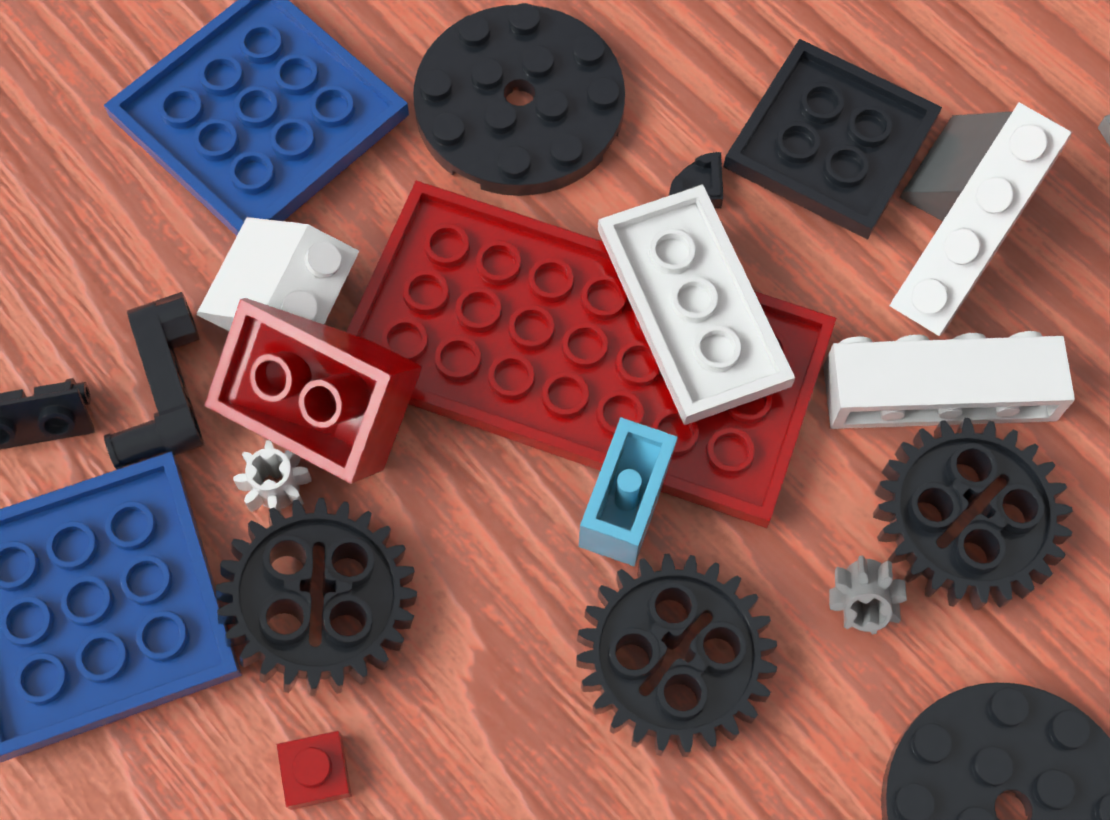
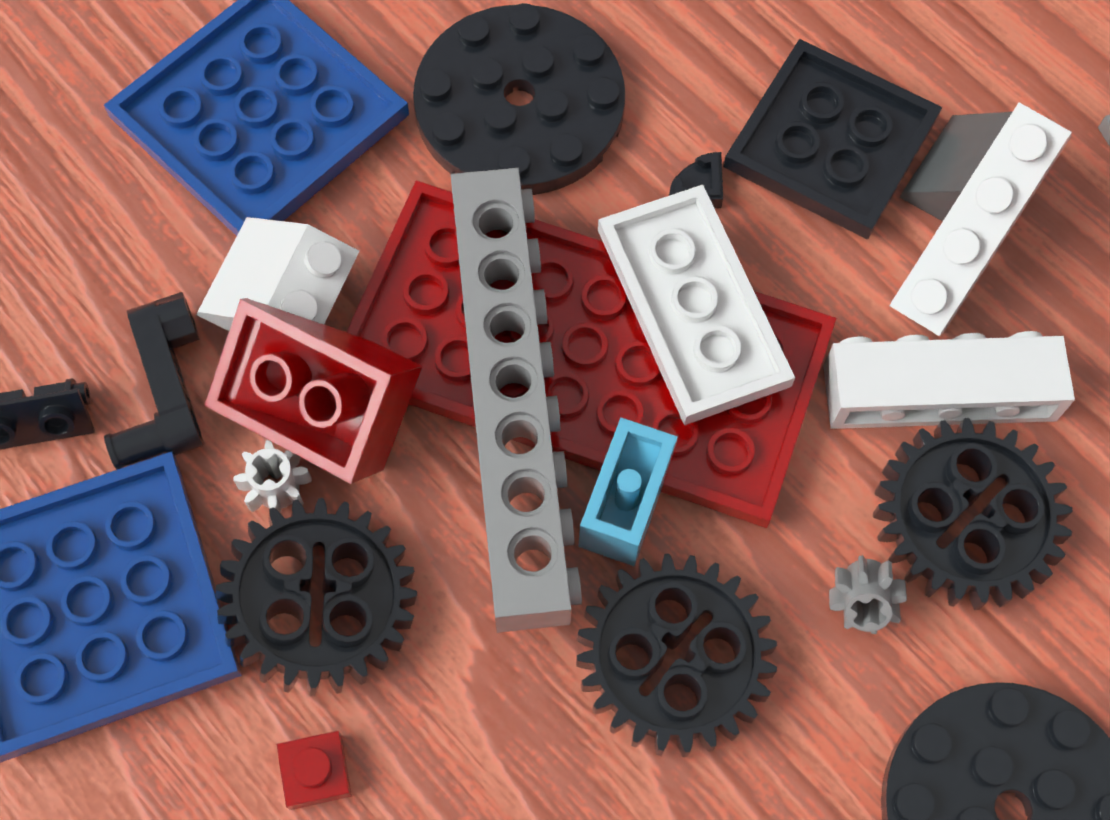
none -> light grey brick [451,168,582,633]

